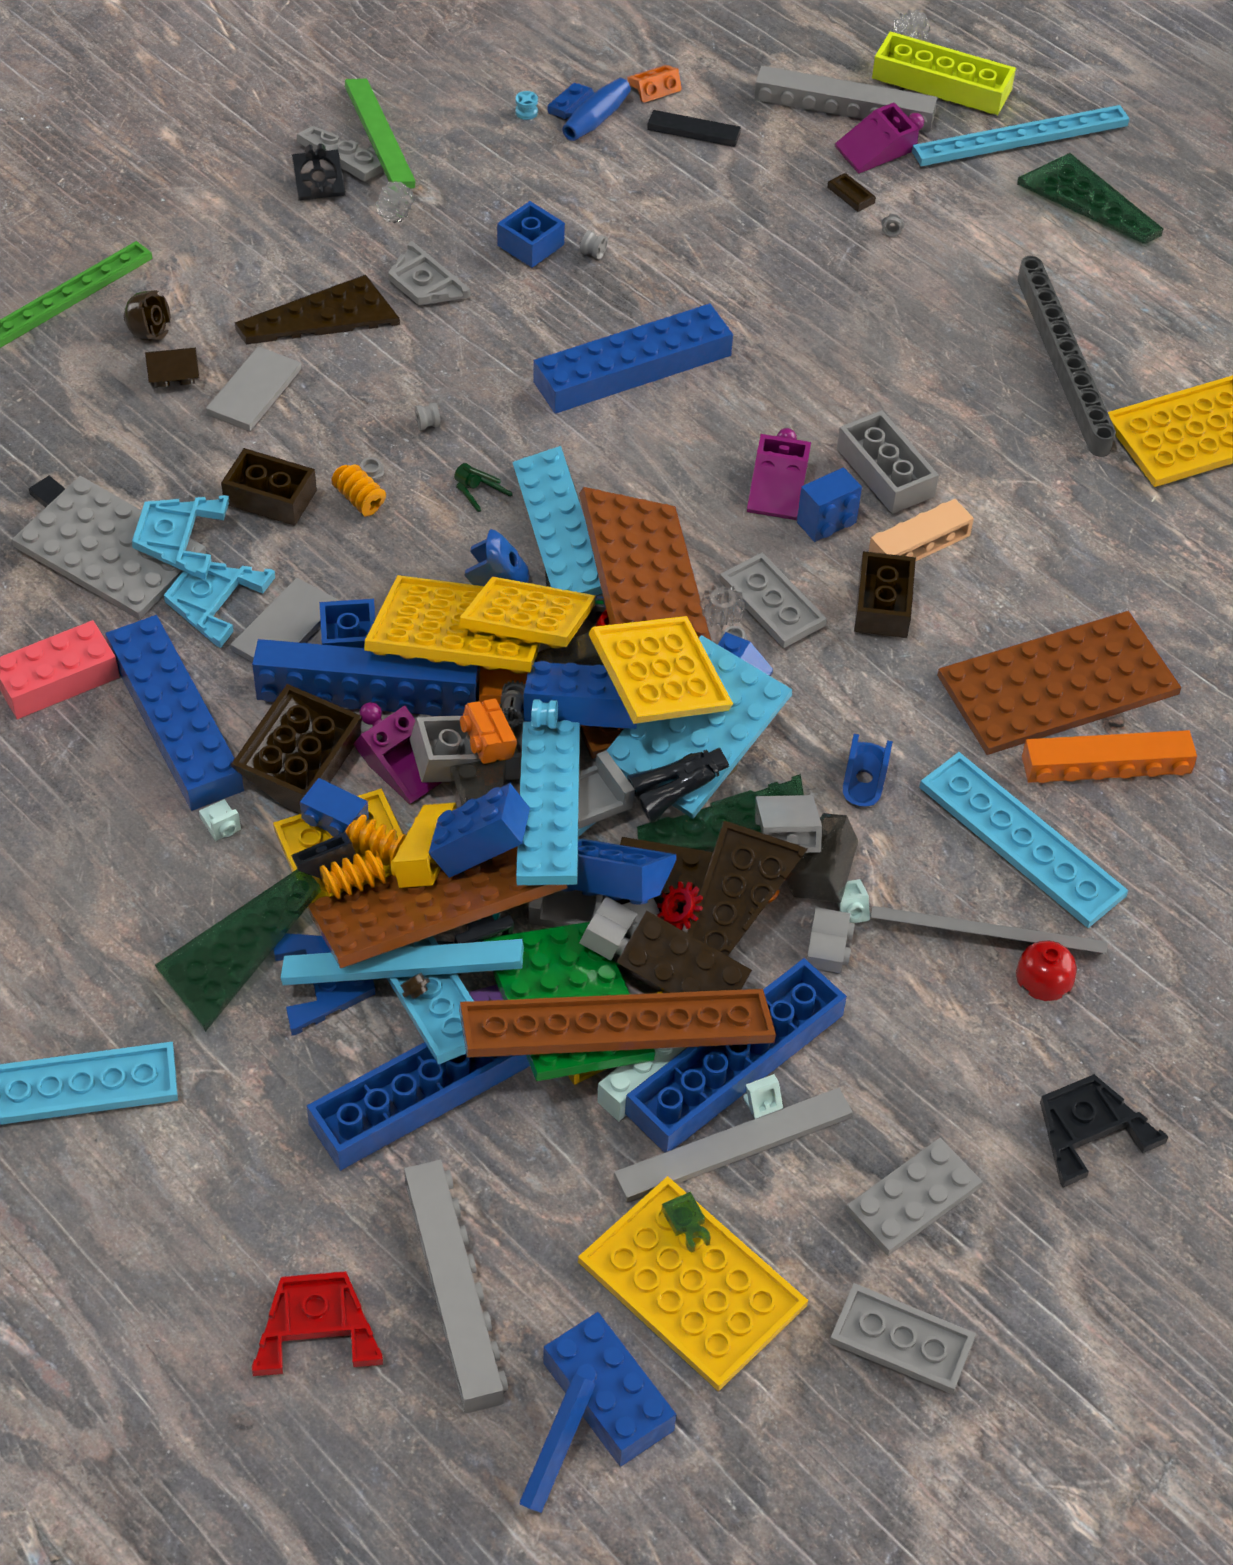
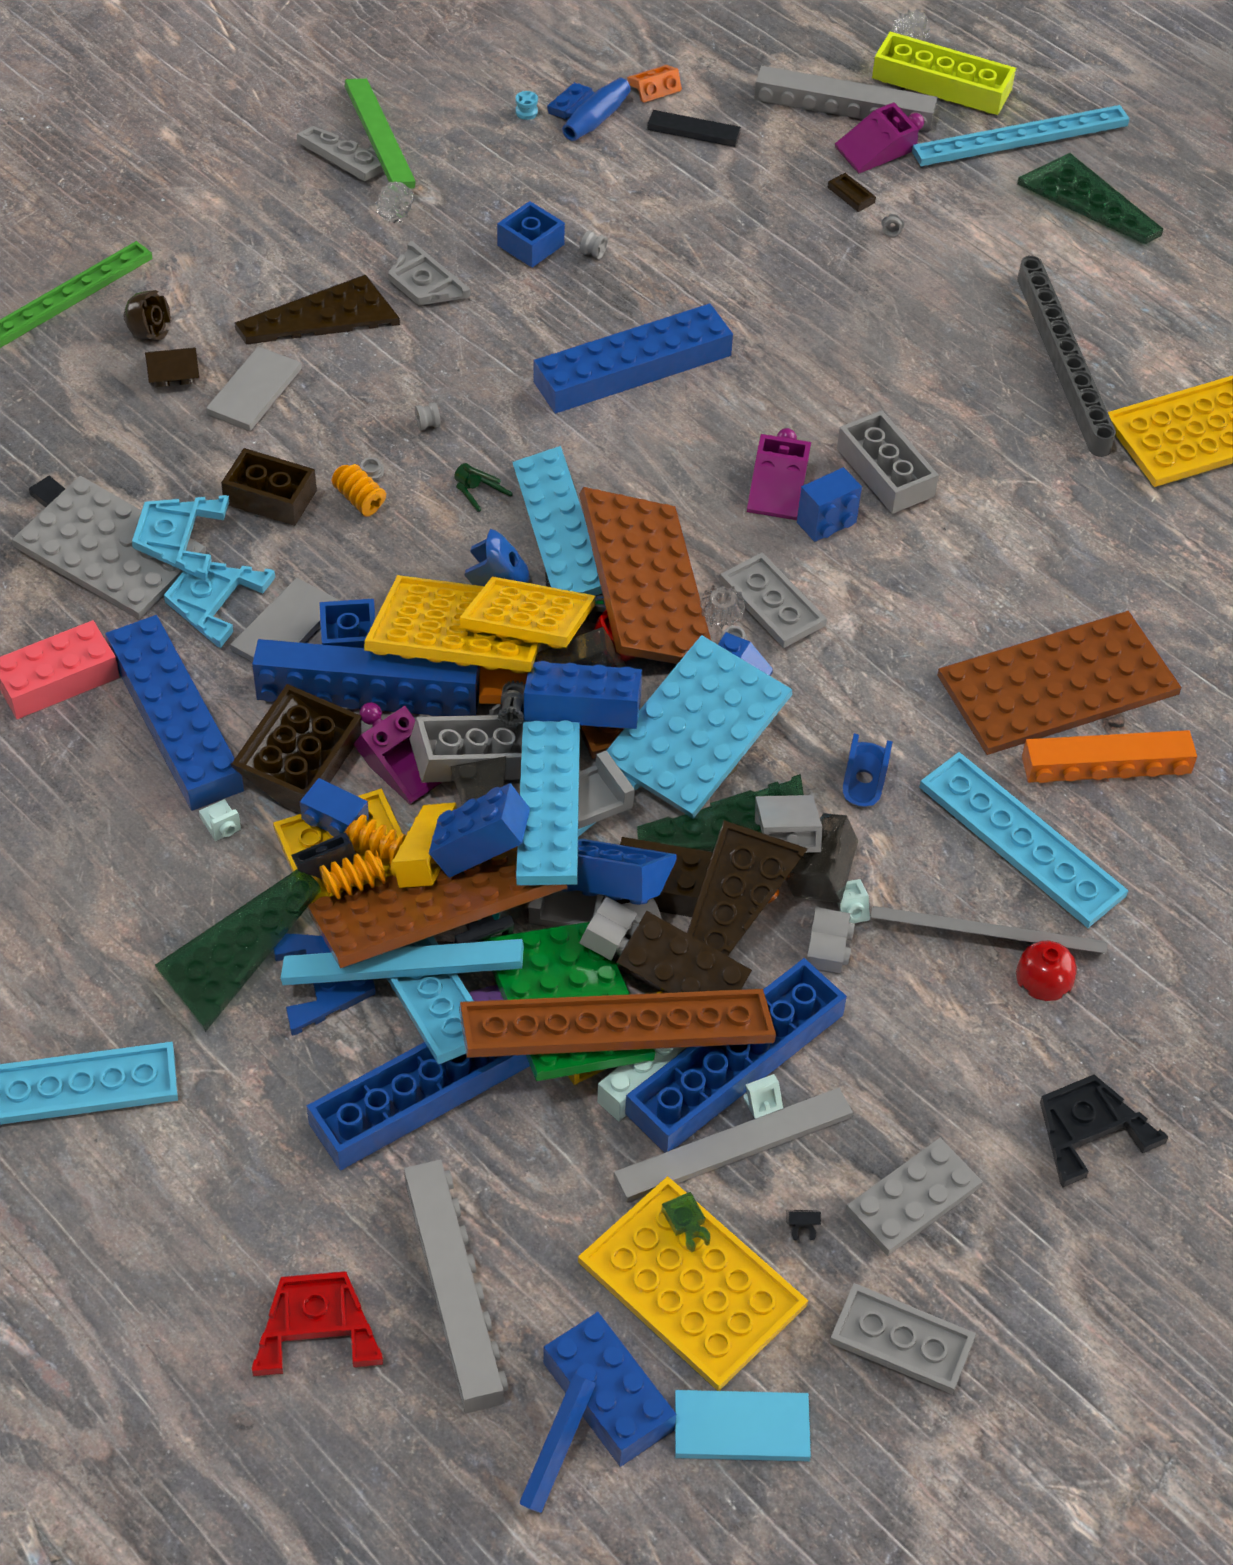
black piece [292,143,345,201] -> none
dark brown plate [400,972,430,999] -> none
orange brick [460,699,517,764] -> none
medium azure wheel [531,699,558,729] -> none
yellow plate [589,616,733,724] -> none
black piece [627,747,729,824] -> none
red gear [657,881,703,930] -> none
dark brown brick [854,551,916,638] -> none
light nougat brick [869,499,974,561] -> none
none -> medium azure tile [675,1390,811,1461]
none -> black tile [786,1210,821,1240]

